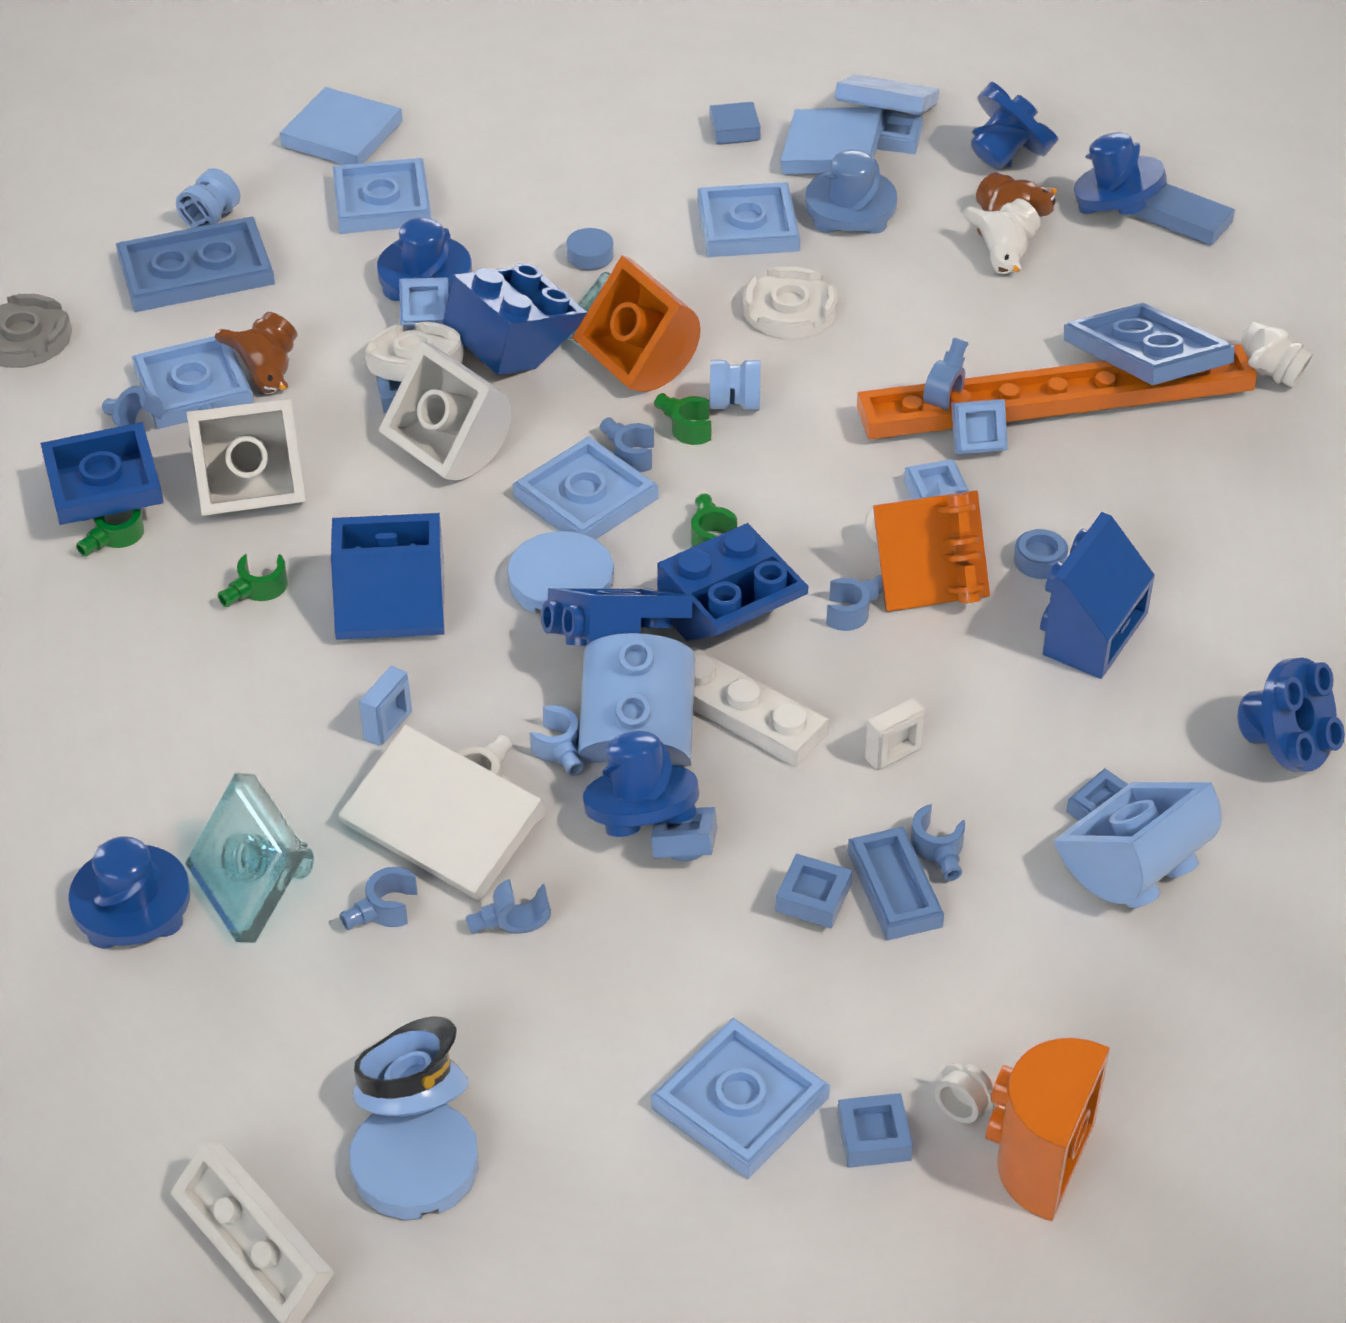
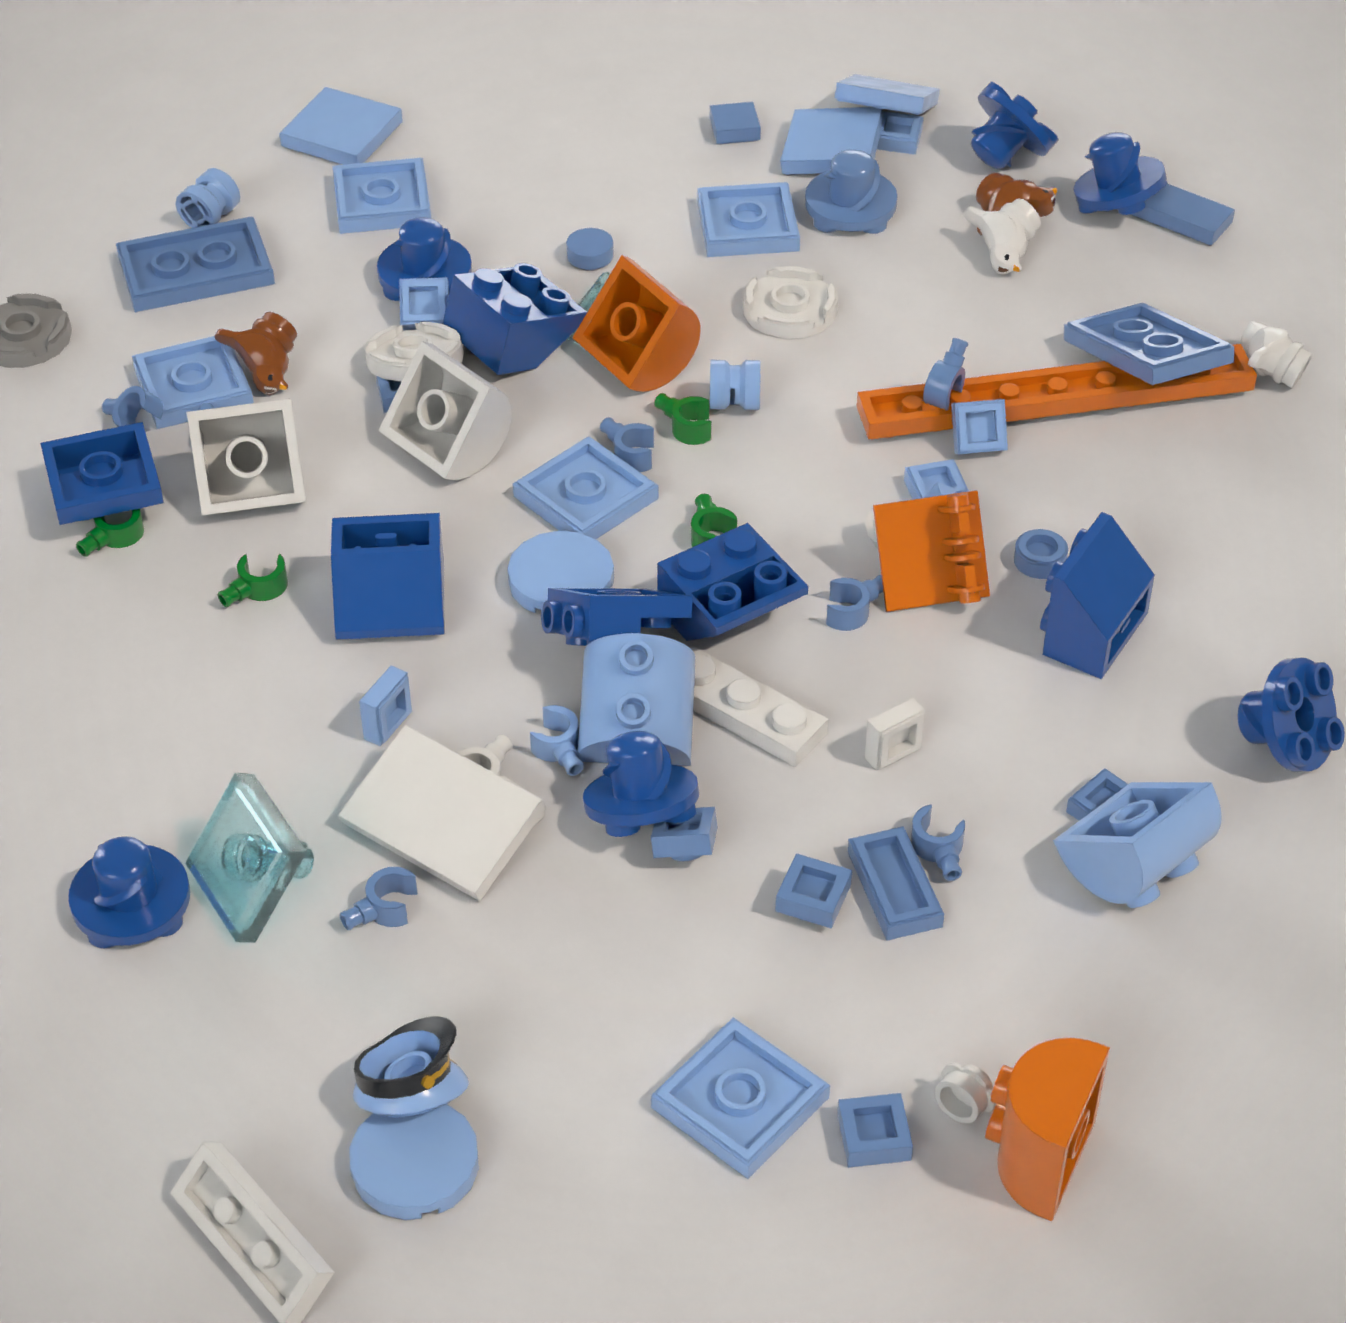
medium blue piece [466,878,551,934] -> none

